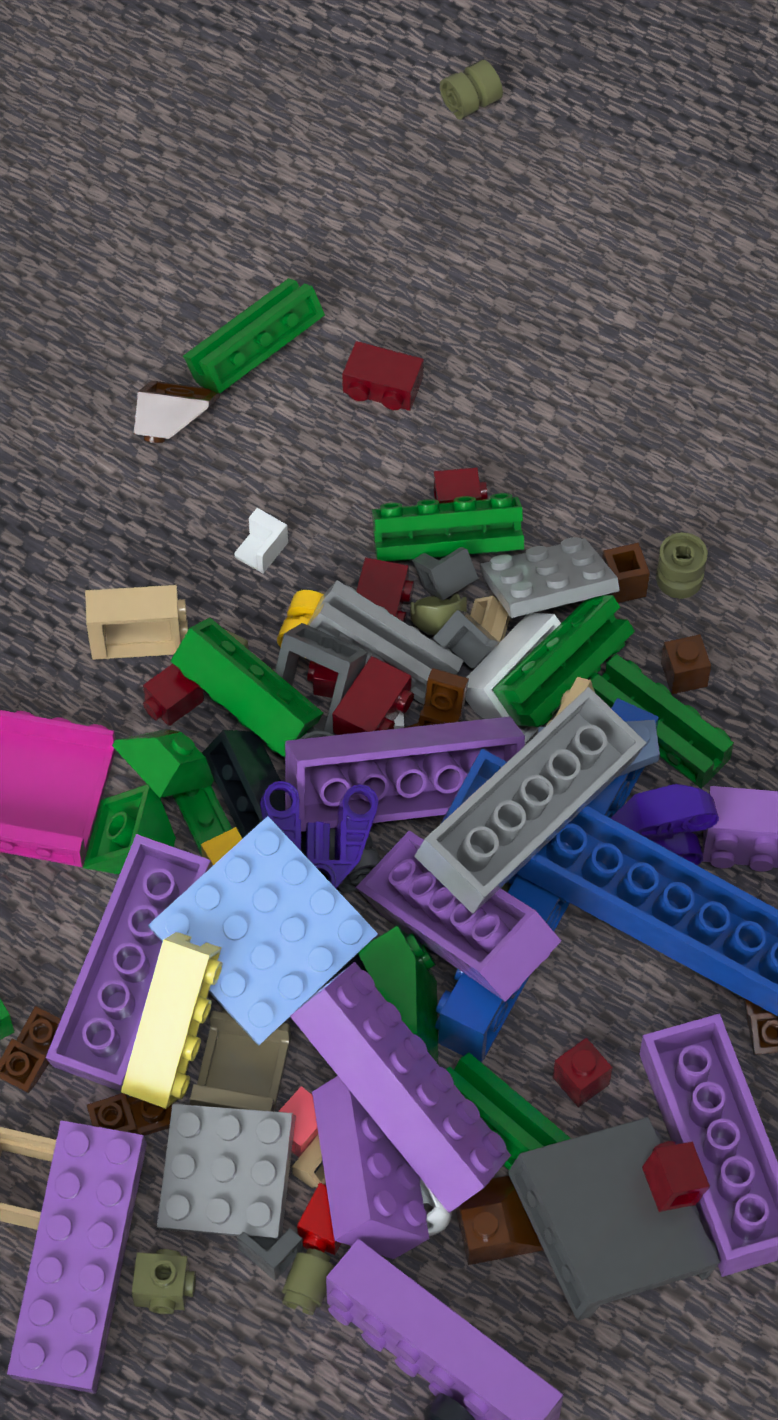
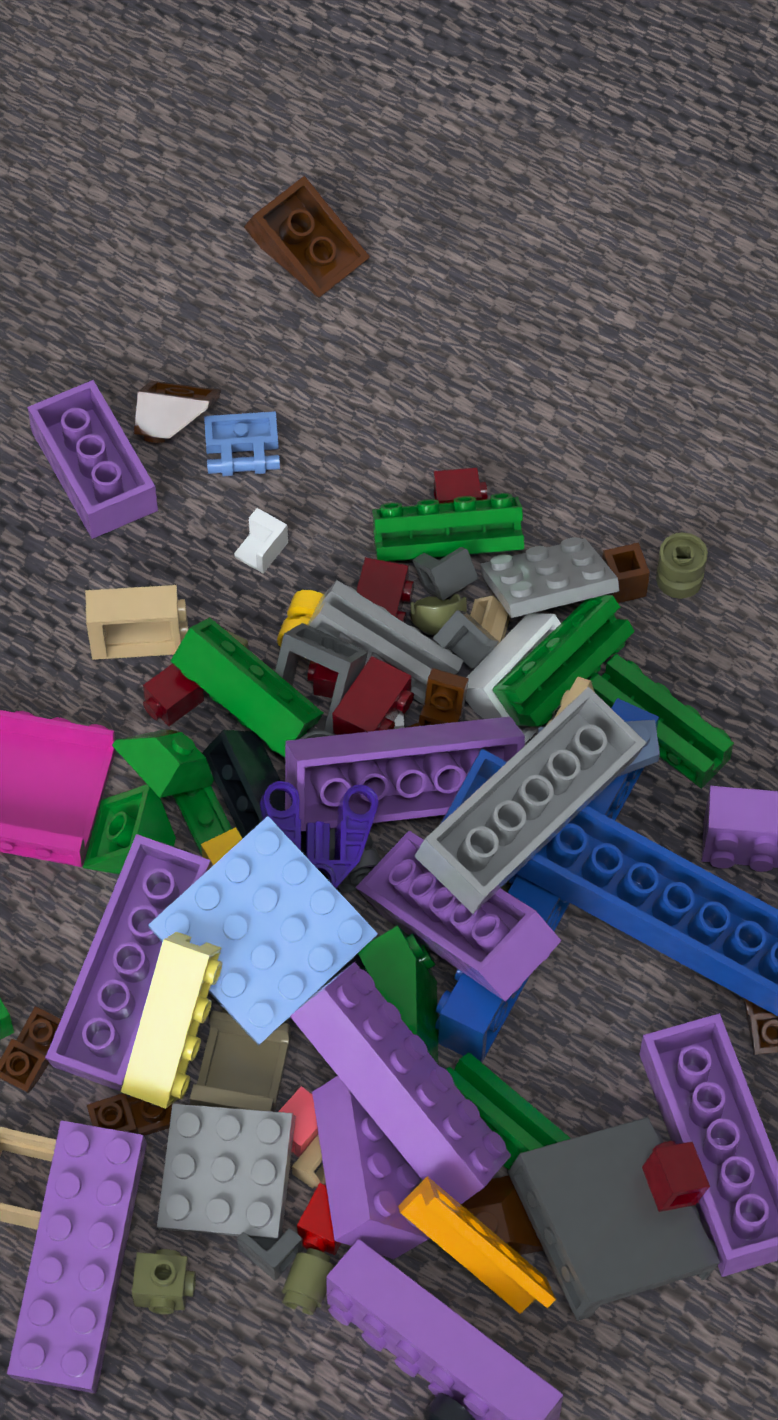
green brick [183,278,325,394] -> none
dark red brick [342,341,424,411] -> none
olive wheel [440,60,503,120] -> none
dark red brick [553,1037,612,1108] -> none
dark purple connector [611,784,719,866] -> none
reddish brown brick [661,634,711,695] -> none
none -> medium lavender brick [27,380,158,539]
none -> medium blue plate [204,411,280,476]
none -> reddish brown slope [244,175,370,298]
none -> light orange fence [398,1176,556,1314]

